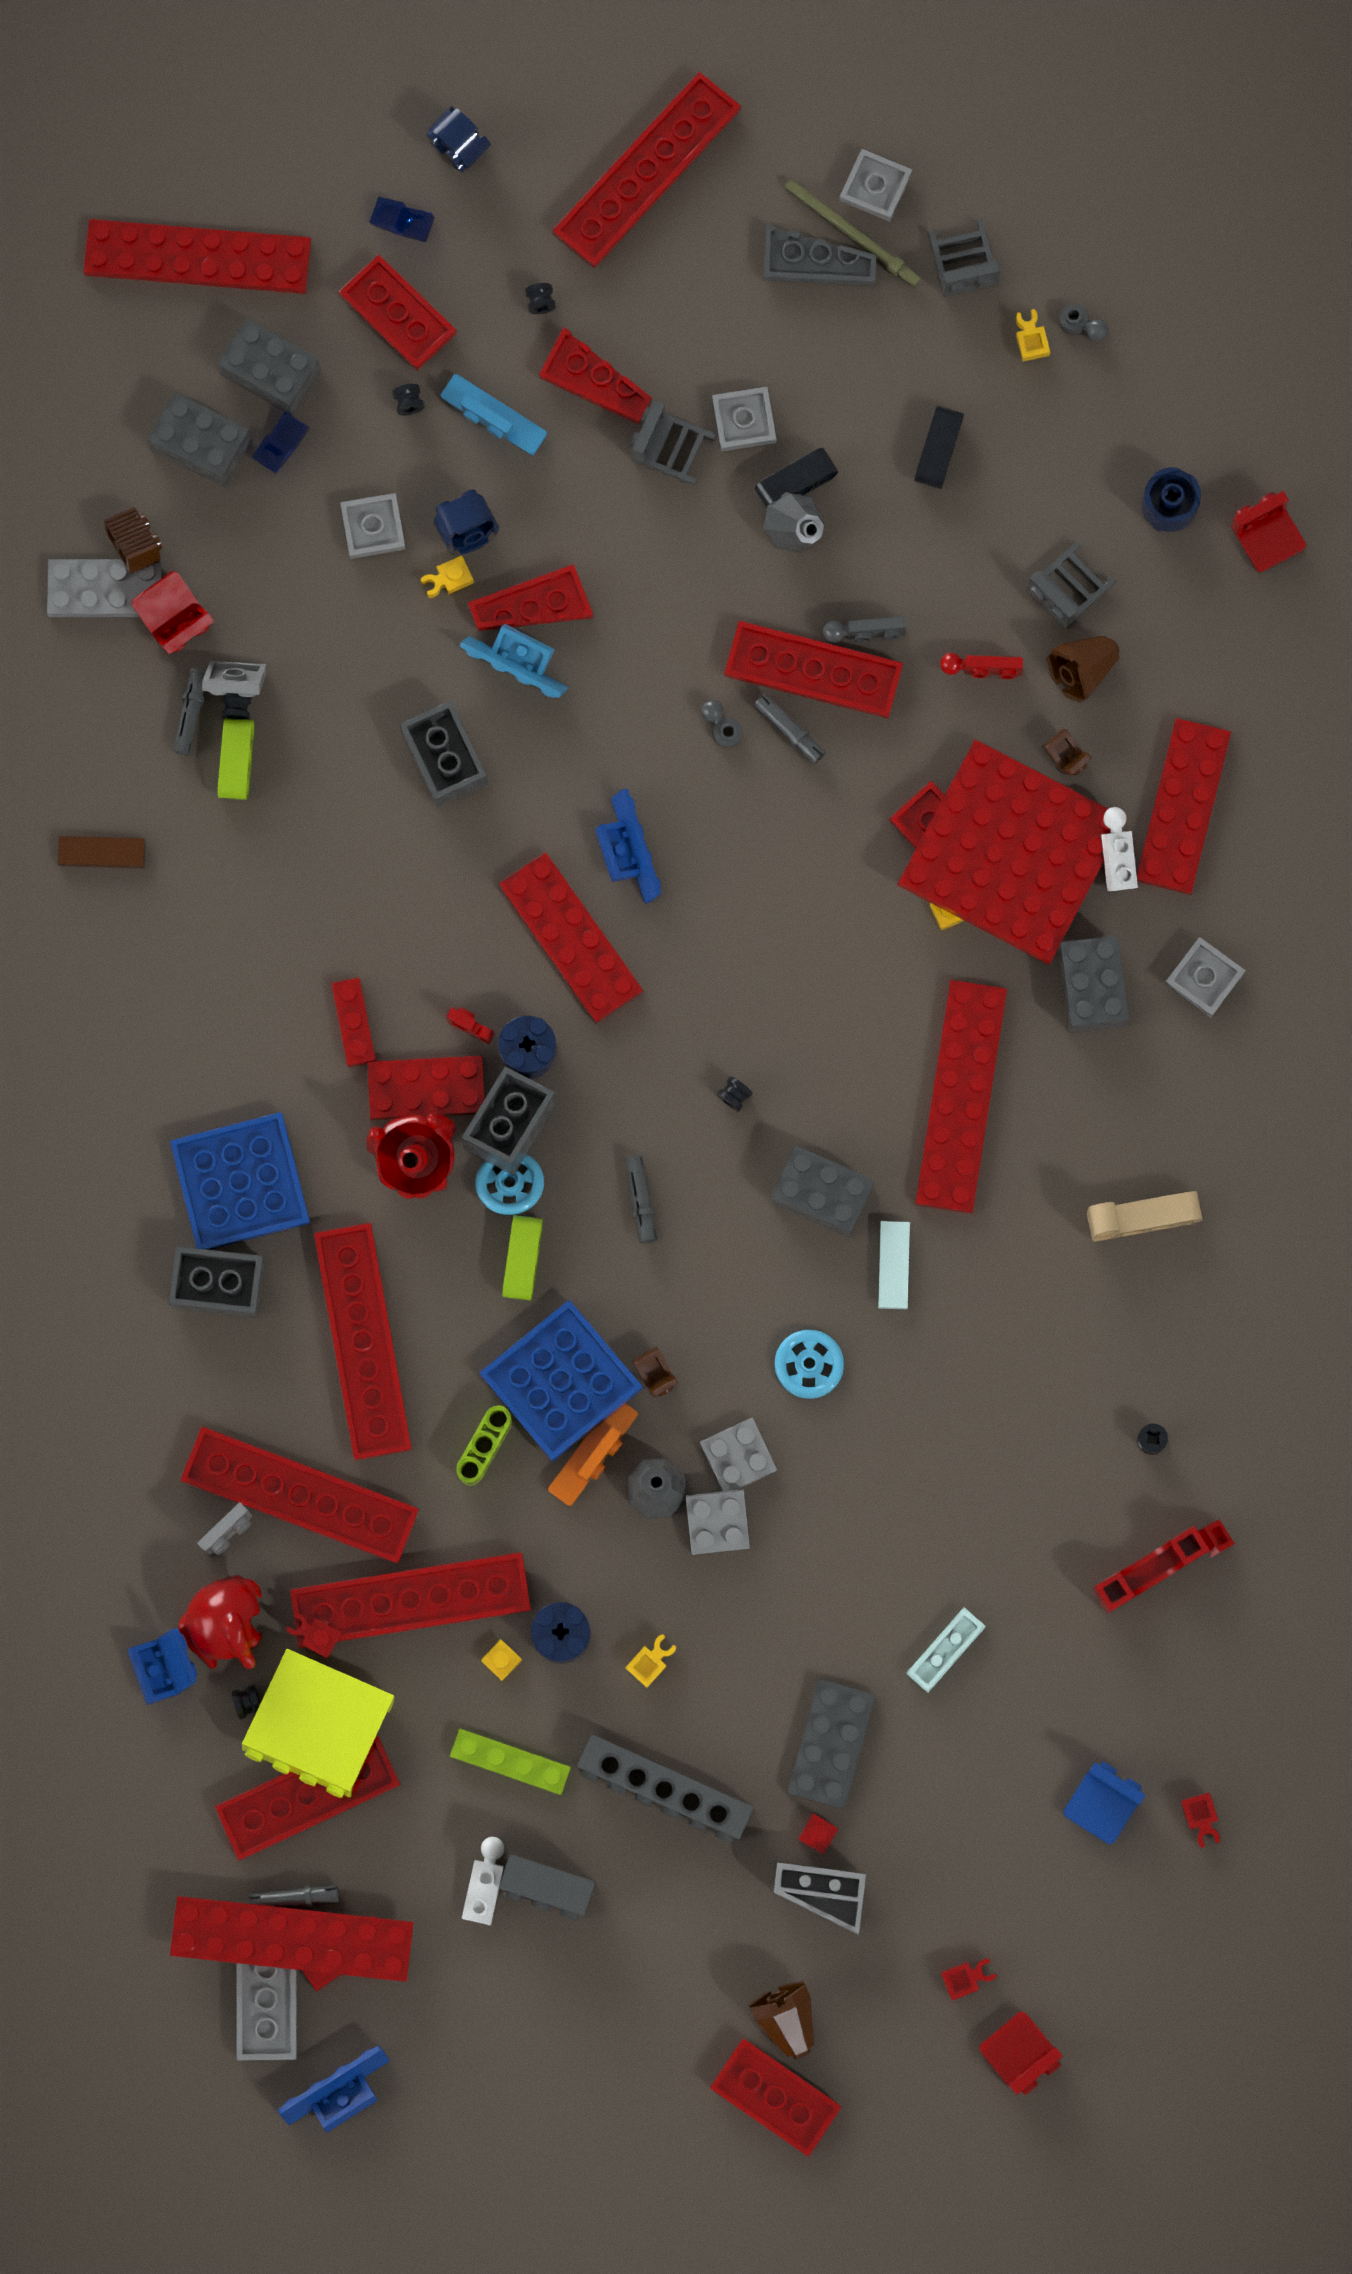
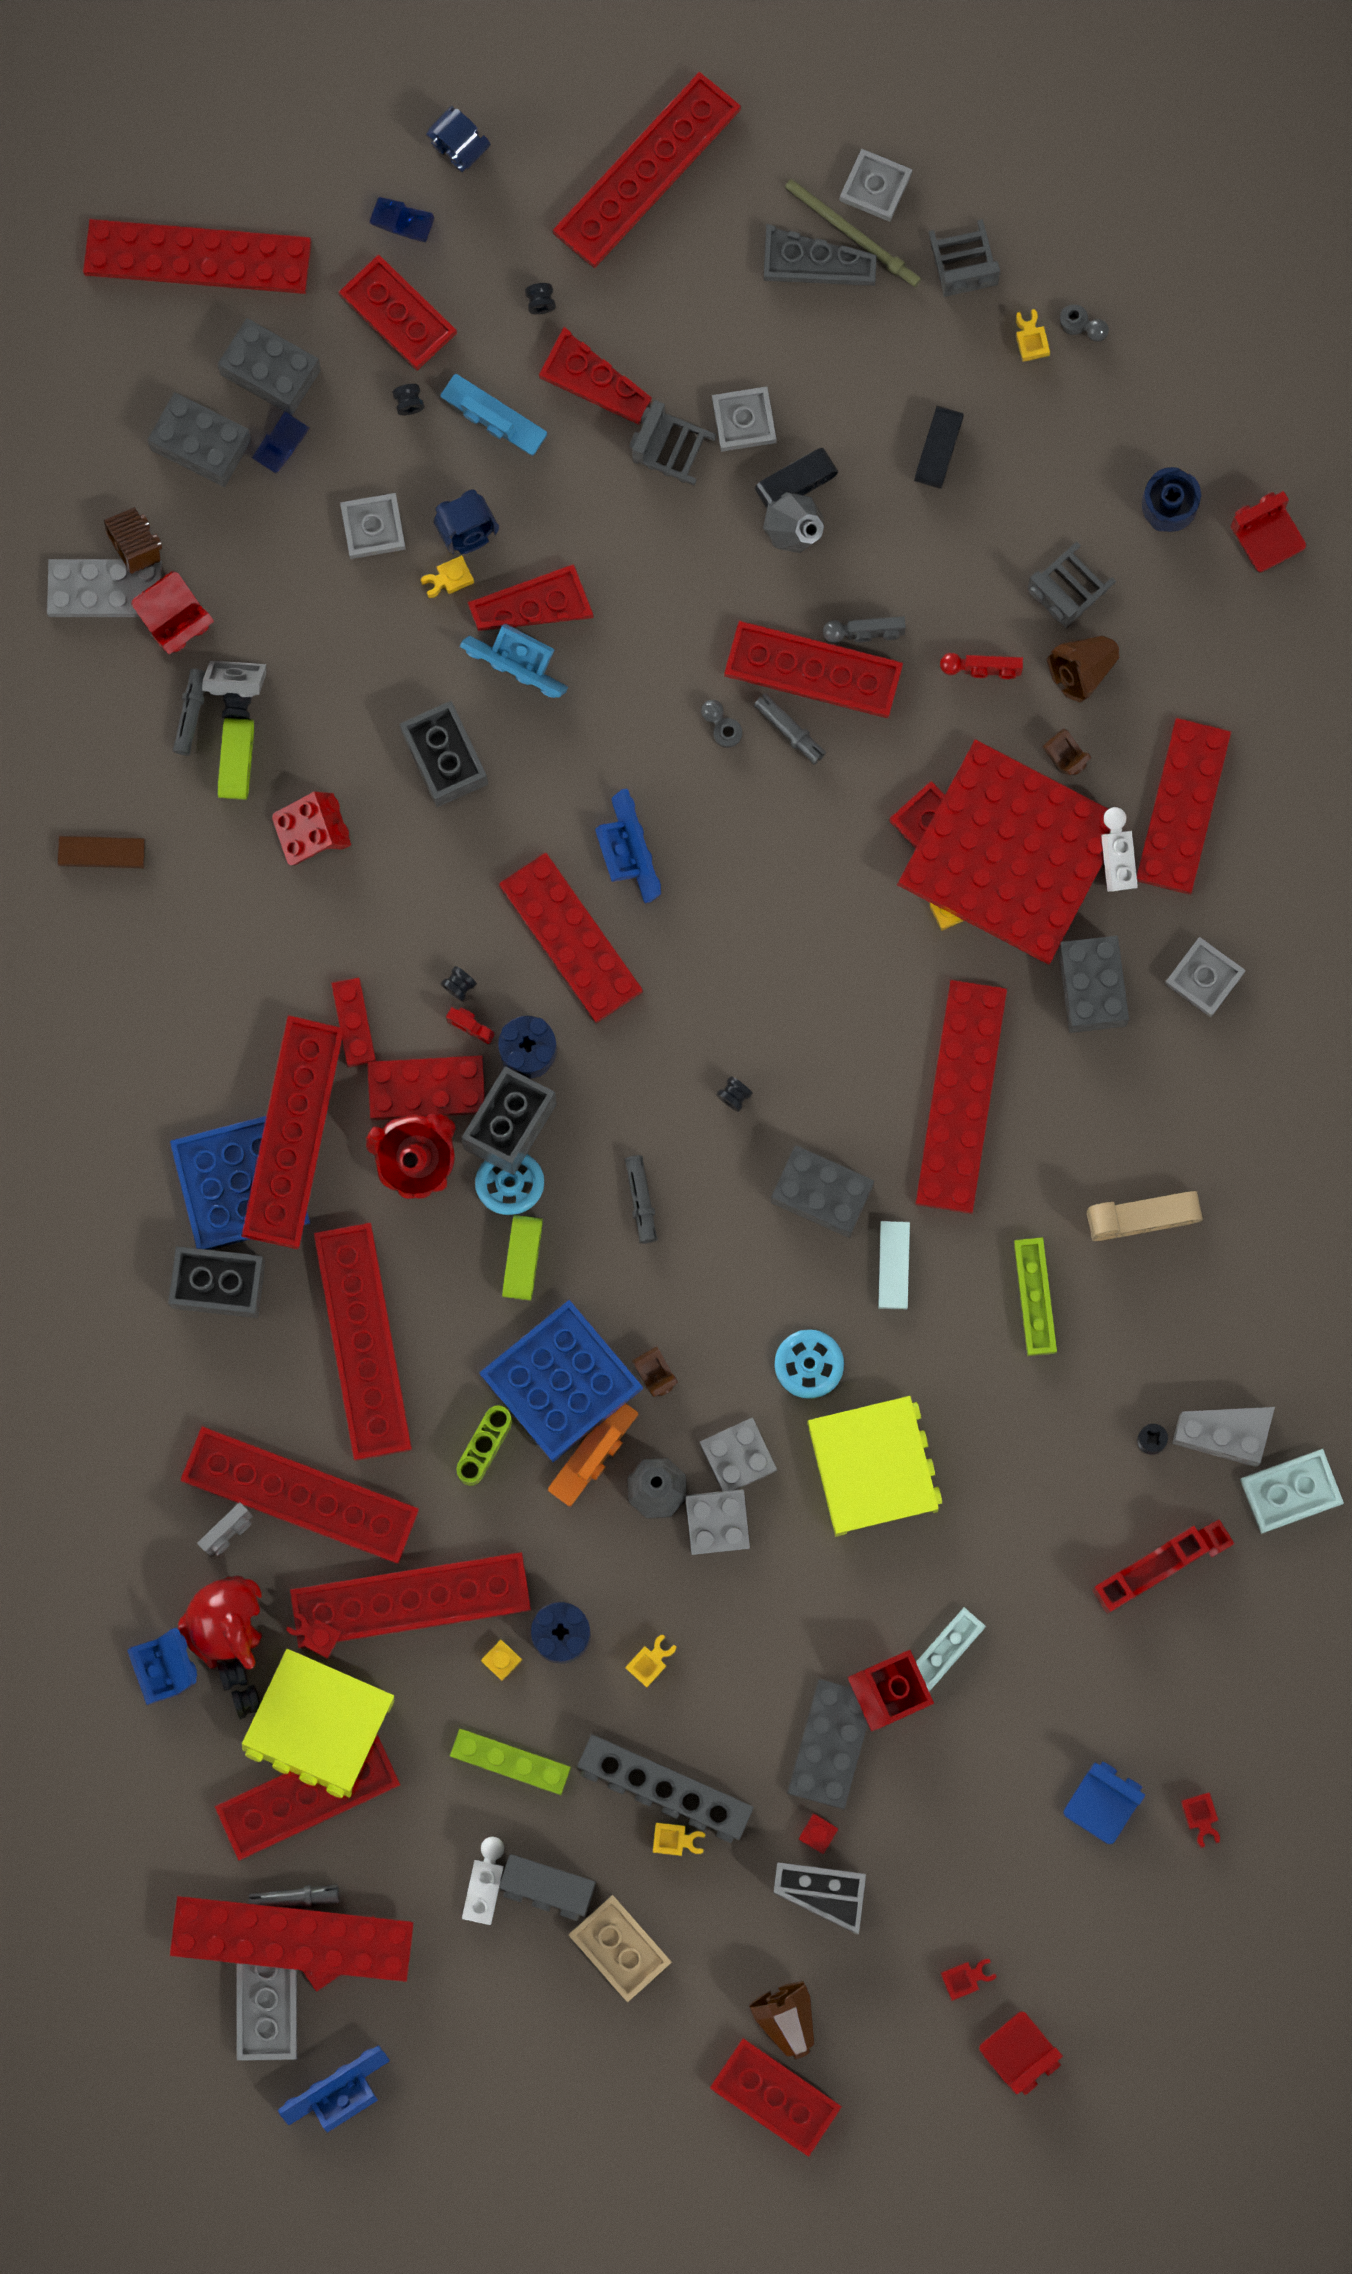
none -> black wheel [217,1658,248,1691]
none -> red plate [241,1015,344,1250]
none -> red bracket [272,791,351,865]
none -> black wheel [441,966,477,1002]
none -> tan plate [569,1895,672,2003]
none -> yellow plate [653,1823,705,1856]
none -> neon yellow panel [808,1396,942,1537]
none -> red brick [847,1649,934,1732]
none -> lime plate [1014,1237,1057,1356]
none -> light grey wedge [1172,1407,1275,1467]
none -> light aqua tile [1240,1449,1344,1534]

